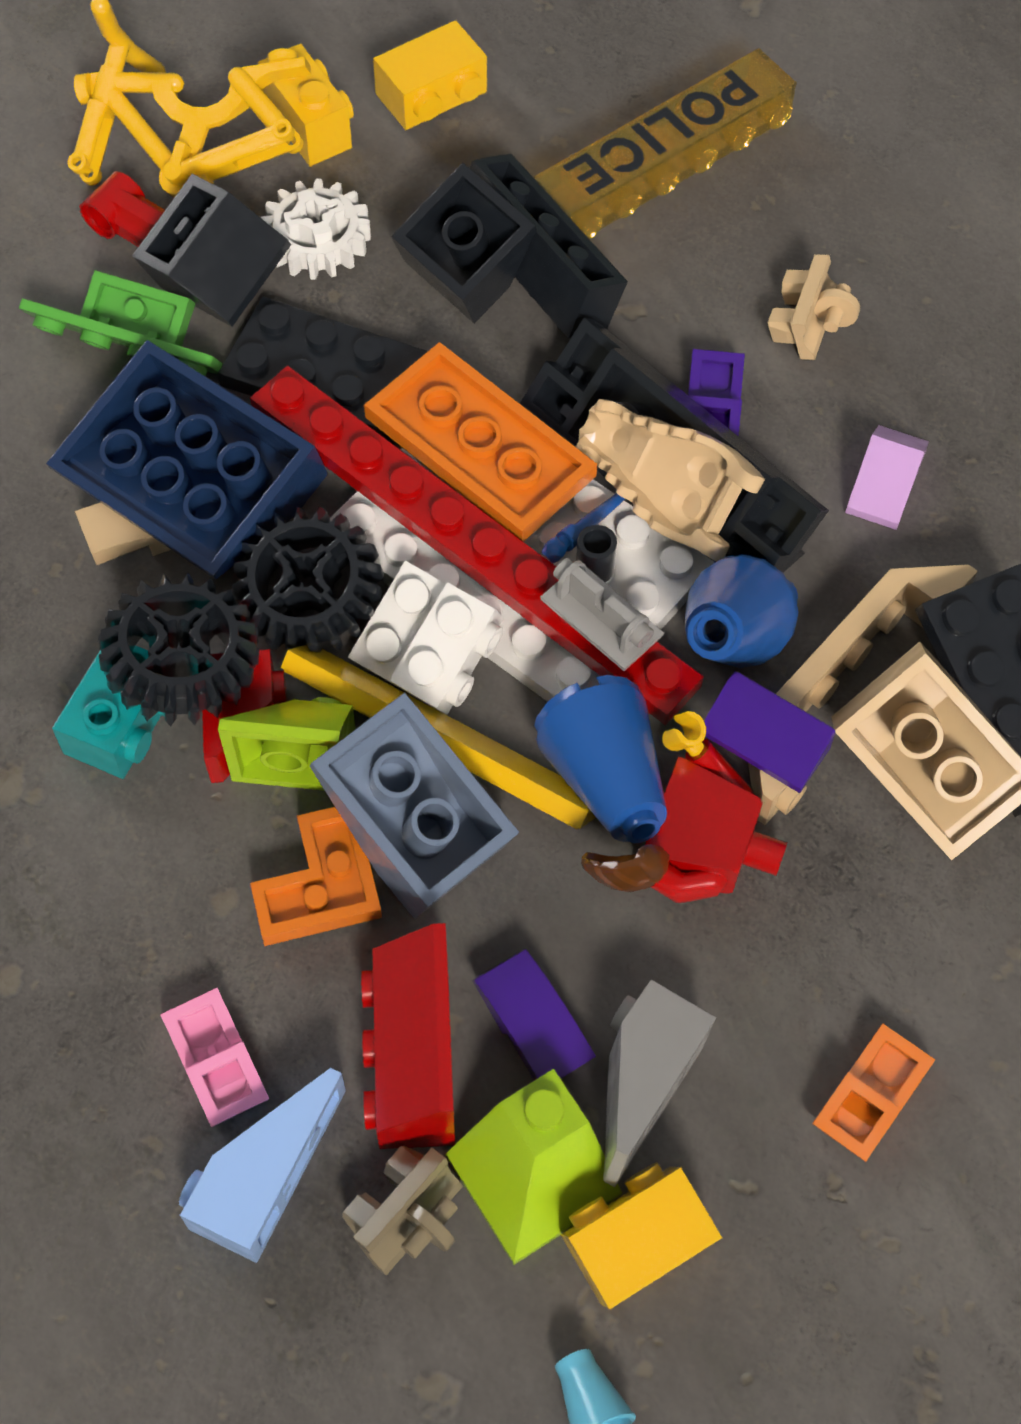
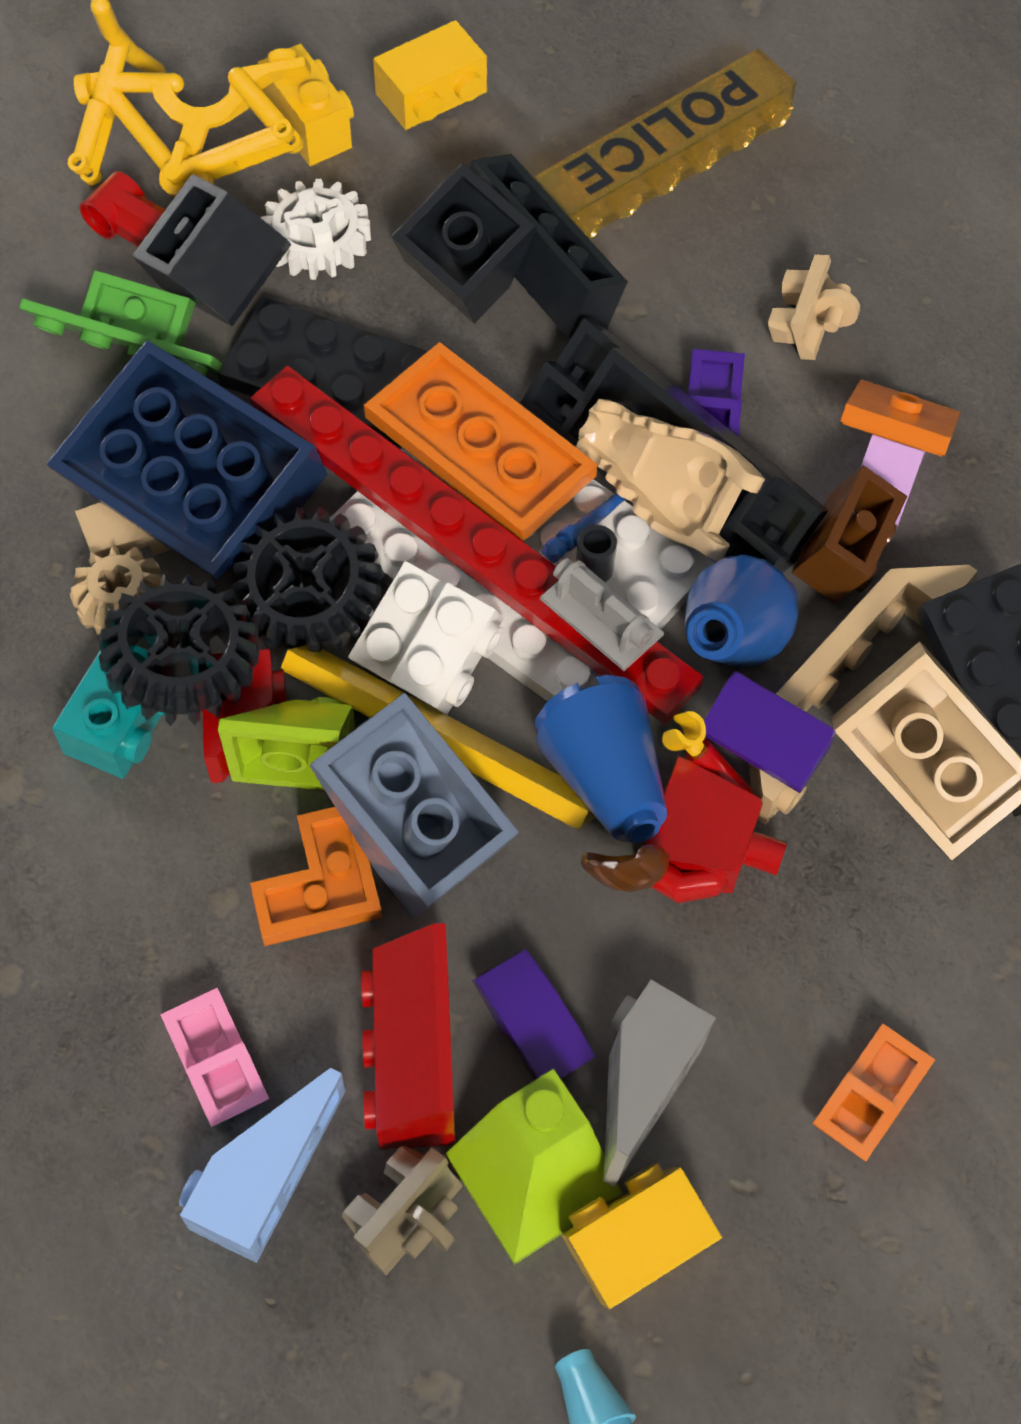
none -> tan gear [70,544,162,635]
none -> reddish brown brick [791,465,907,604]
none -> orange plate [841,379,961,457]

